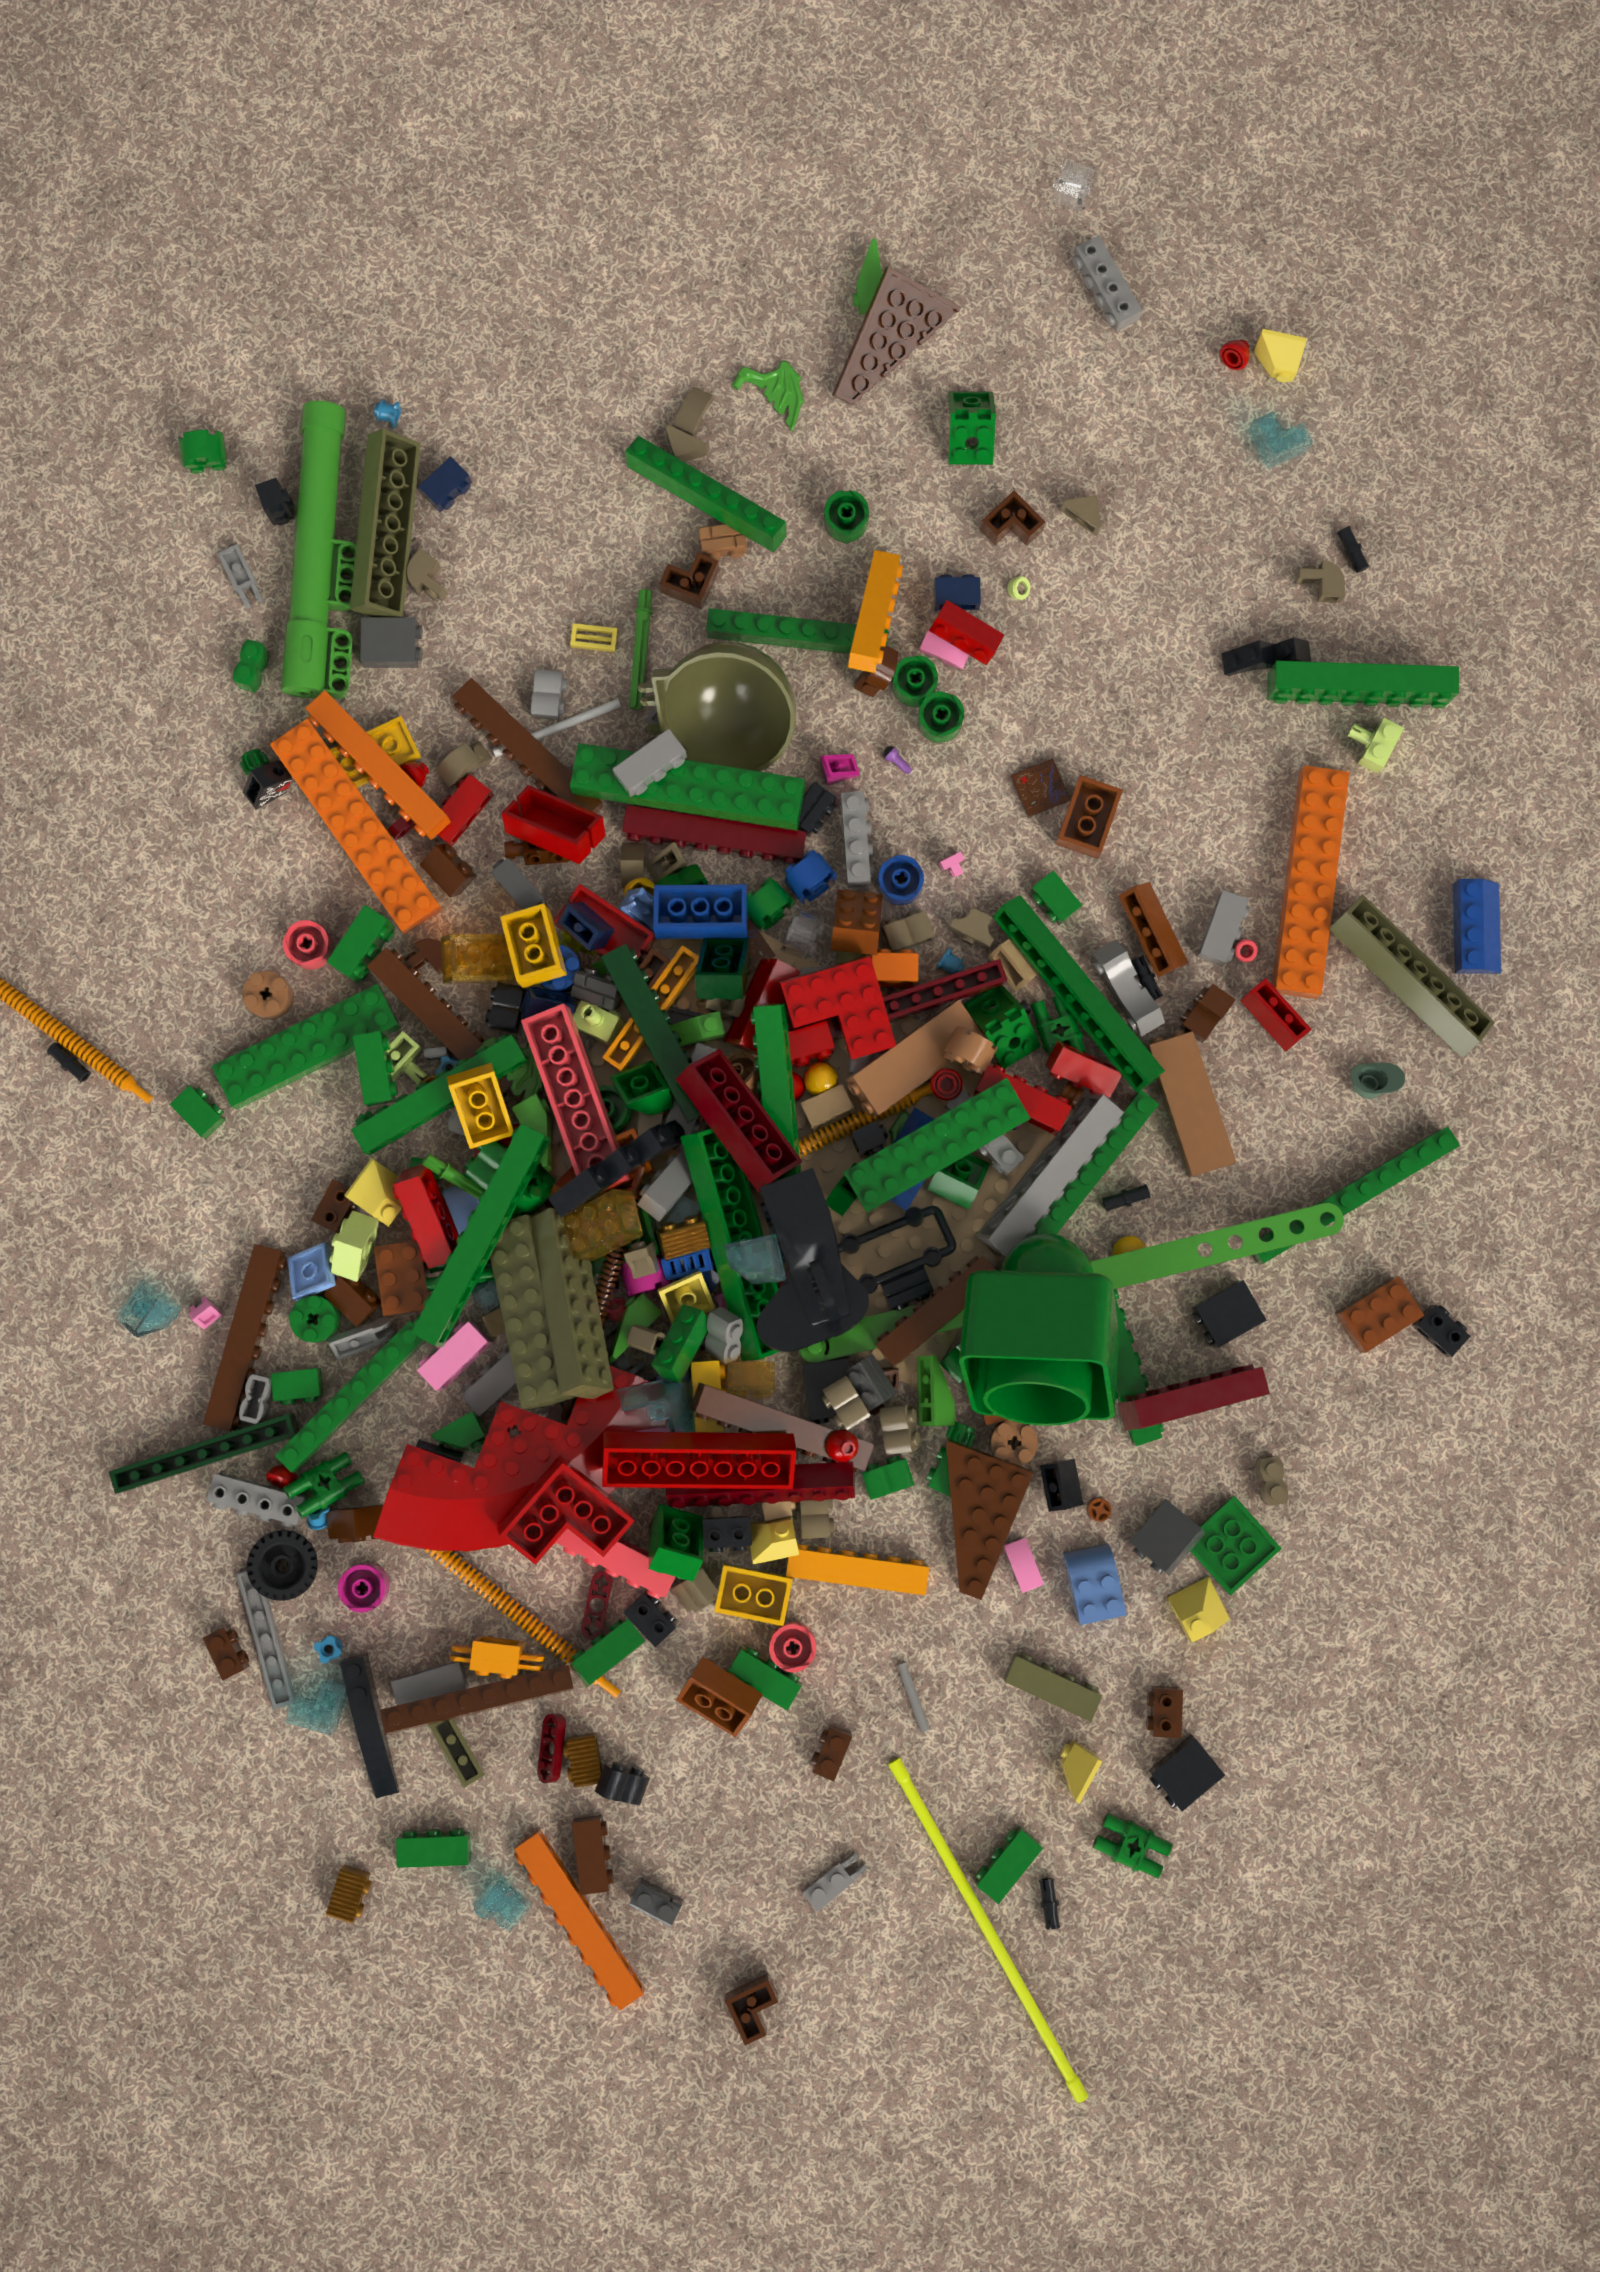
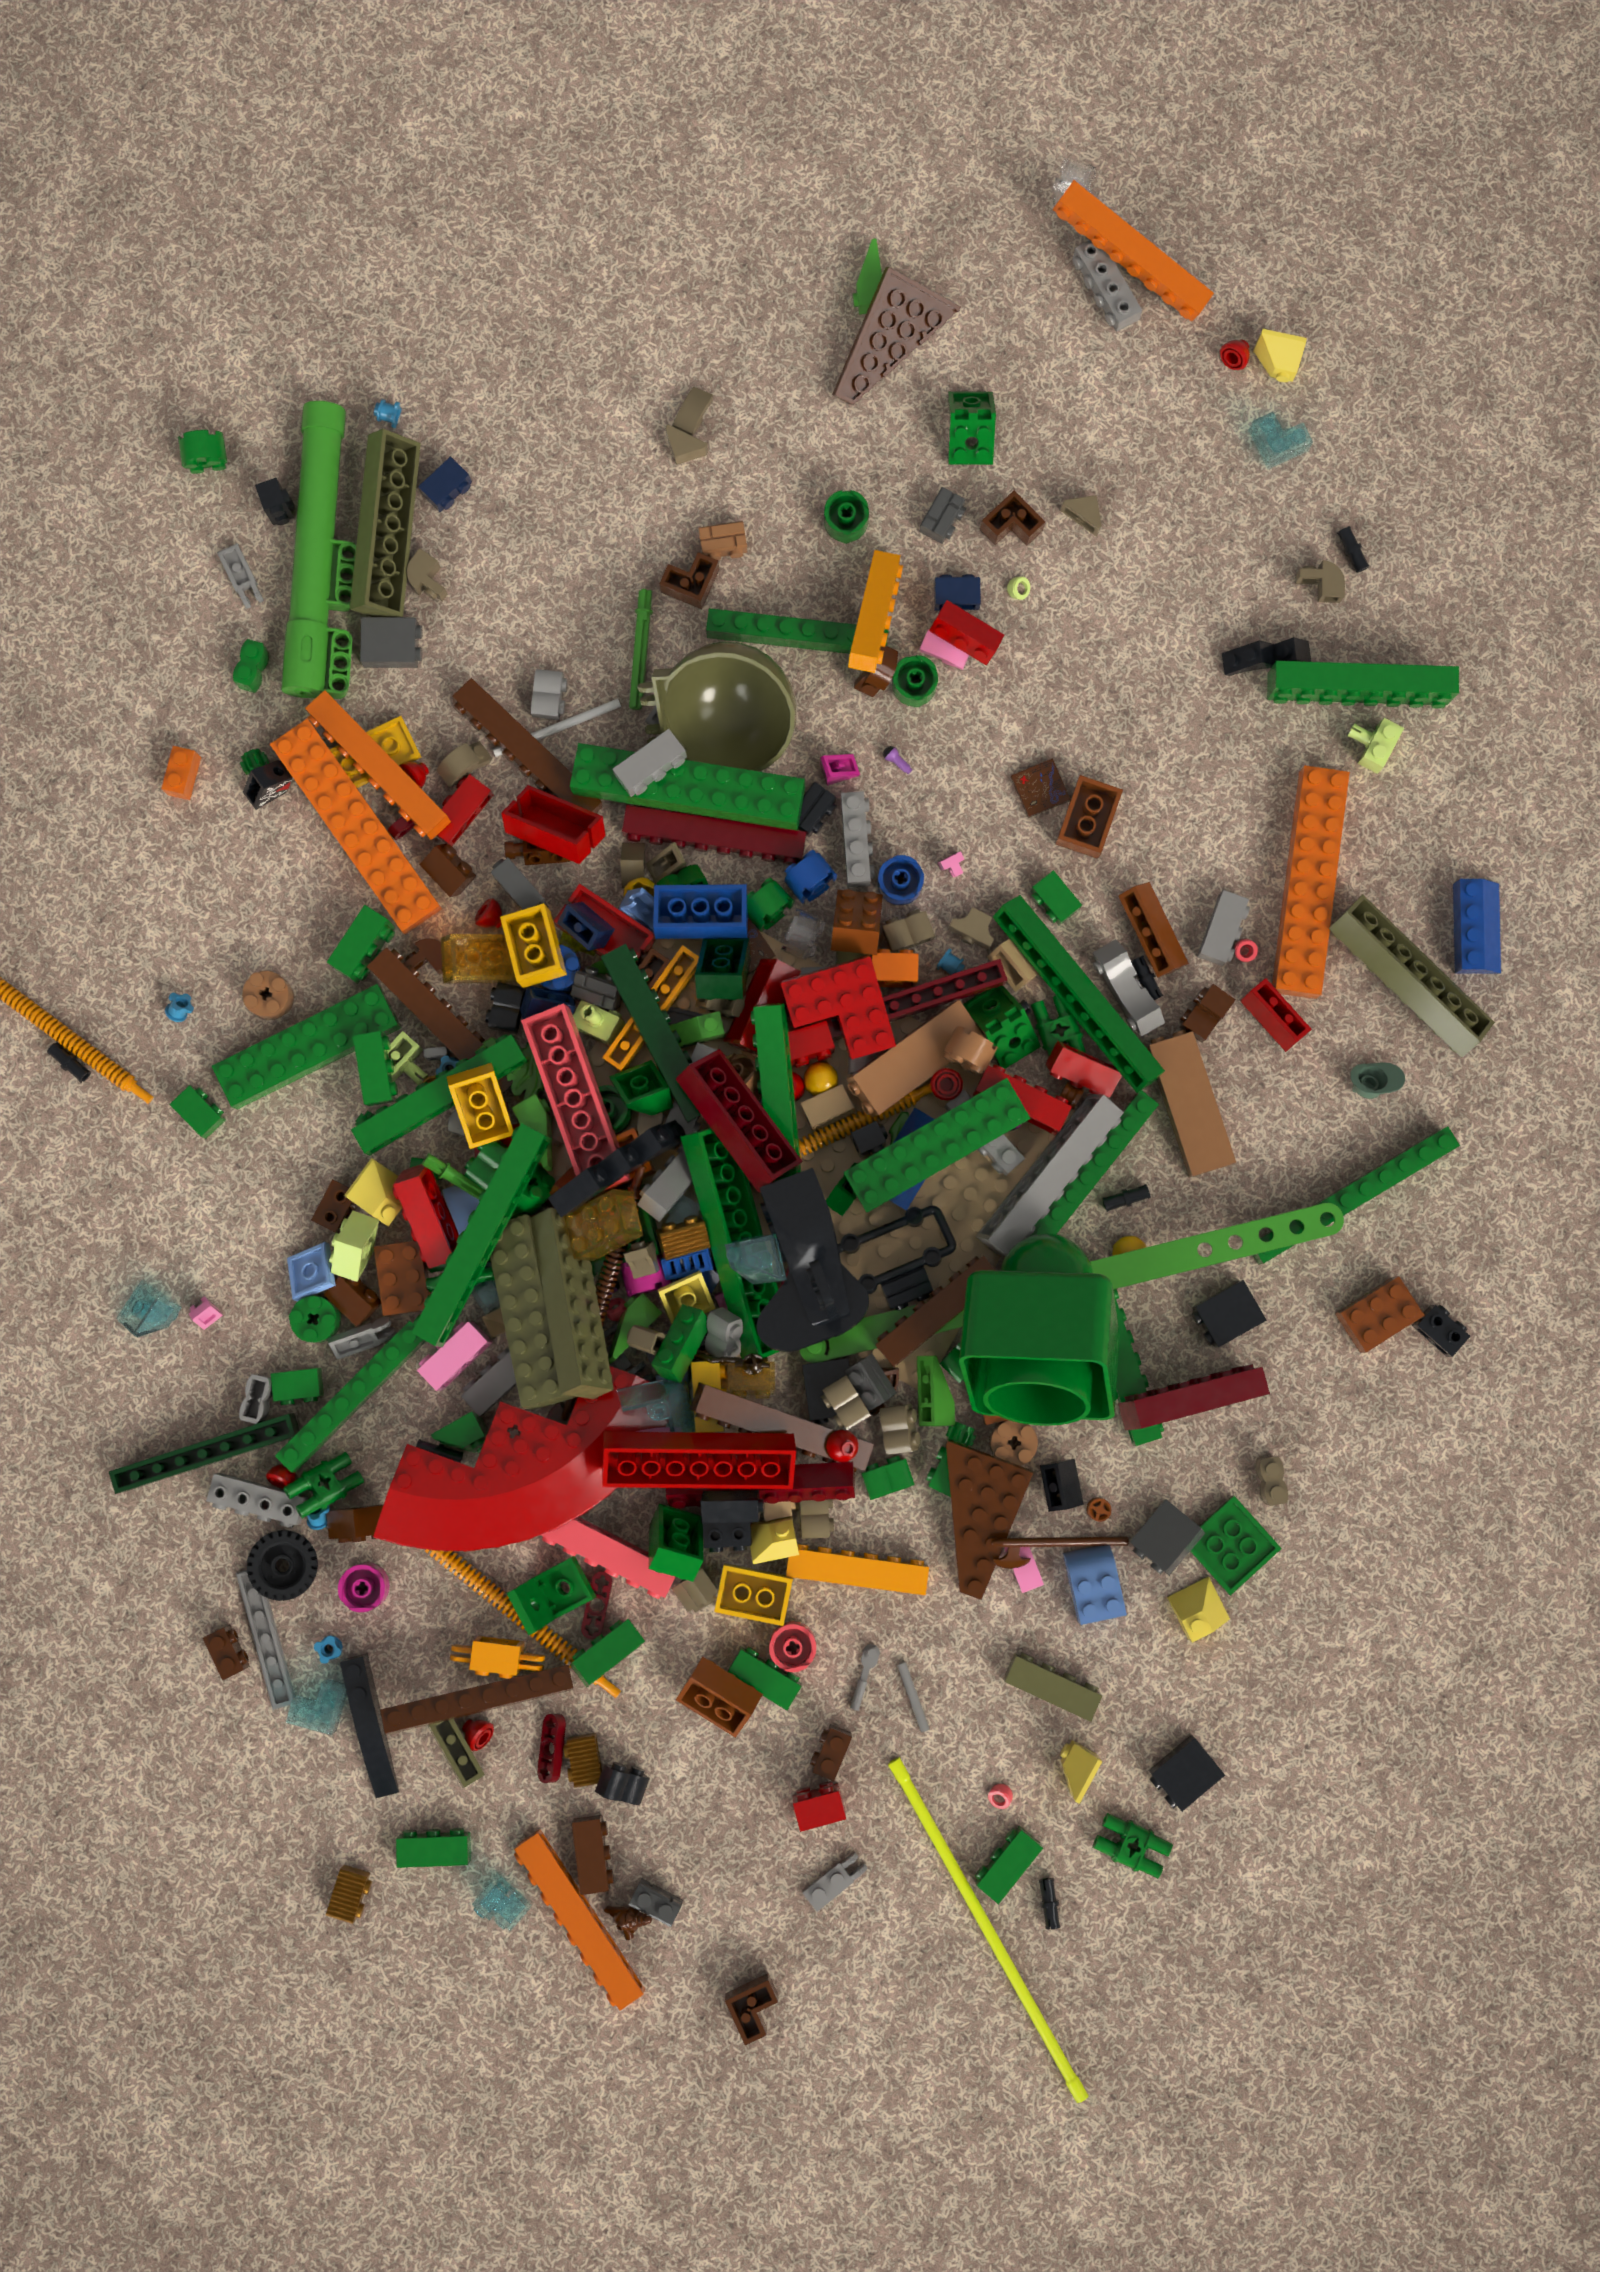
reddish brown brick [203,1244,287,1432] -> none
coral brick [283,920,334,970] -> none
light grey brick [391,1661,469,1705] -> none
red brick [497,1455,635,1565] -> none
light yellow tile [570,623,618,652] -> none
black brick [623,1591,677,1647] -> none
green brick [625,436,787,553] -> none
bright green animal [731,361,804,431] -> none
green brick [917,691,964,743] -> none
green slope [927,1154,990,1209] -> none
reddish brown brick [1146,1686,1183,1738] -> none
none -> orange brick [161,746,201,800]
none -> dark azure brick [165,993,194,1022]
none -> red brick [462,1719,494,1752]
none -> red brick [475,898,503,928]
none -> green bracket [507,1556,596,1636]
none -> reddish brown piece [604,1906,652,1940]
none -> dark brown piece [692,1351,770,1375]
none -> black brick [700,1490,764,1523]
none -> red brick [793,1781,846,1832]
none -> light grey piece [850,1644,880,1711]
none -> dark grey brick [919,487,966,544]
none -> coral piece [988,1784,1013,1809]
none -> reddish brown piece [991,1536,1129,1569]
none -> orange brick [1052,180,1214,322]

